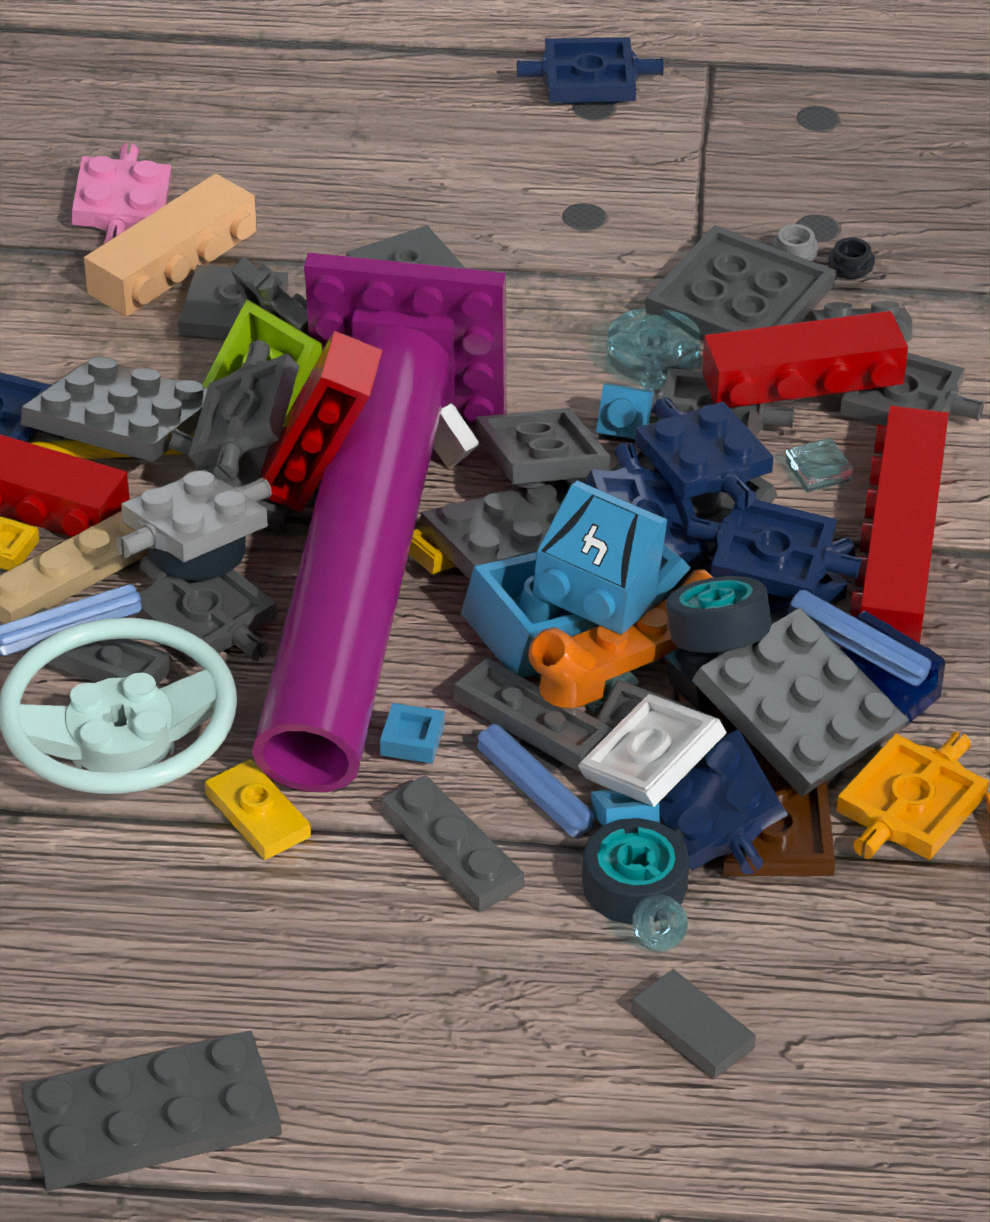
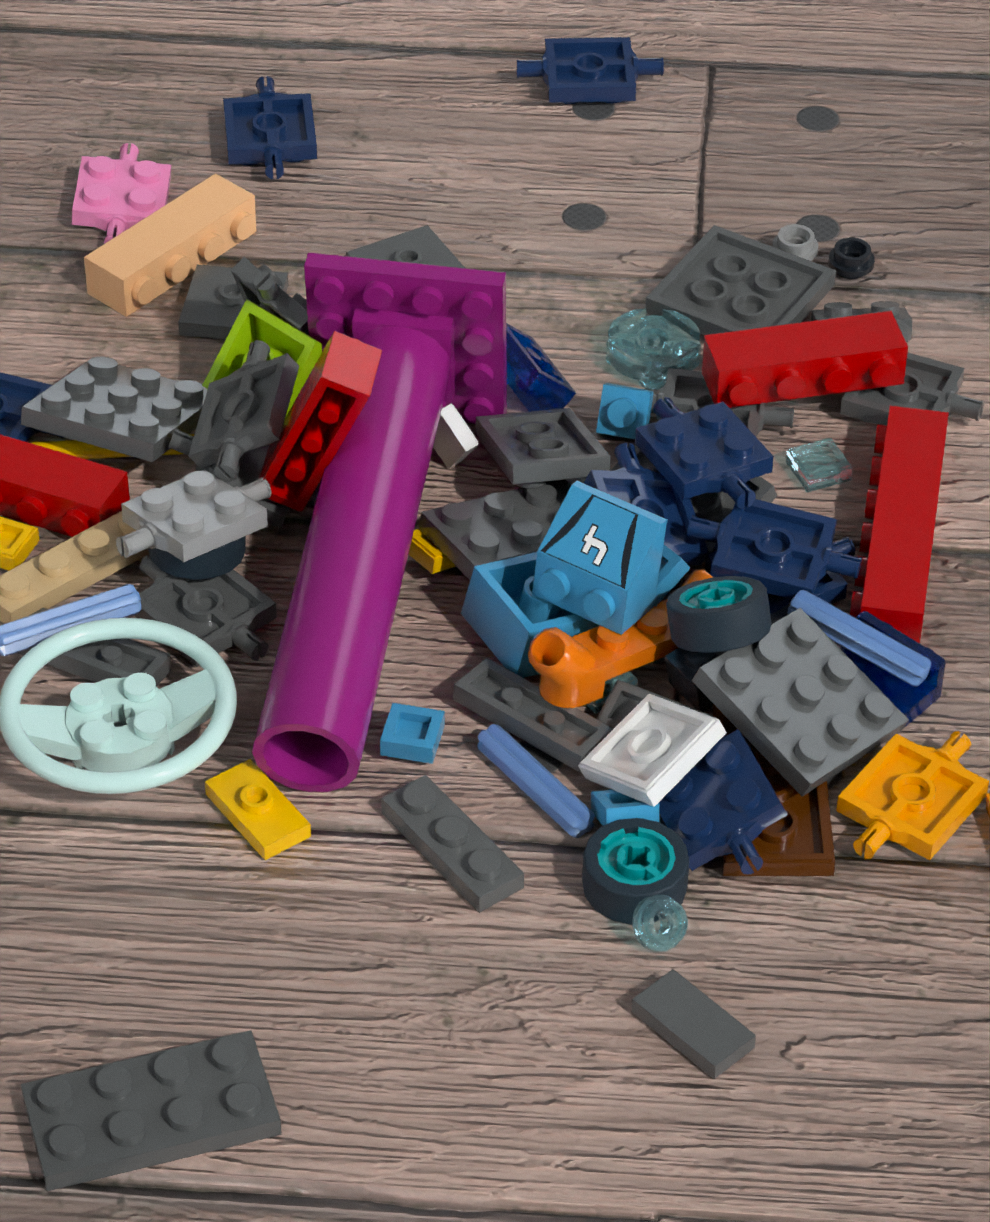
none -> dark blue plate [223,76,317,179]
none -> clear blue bracket [506,323,577,412]

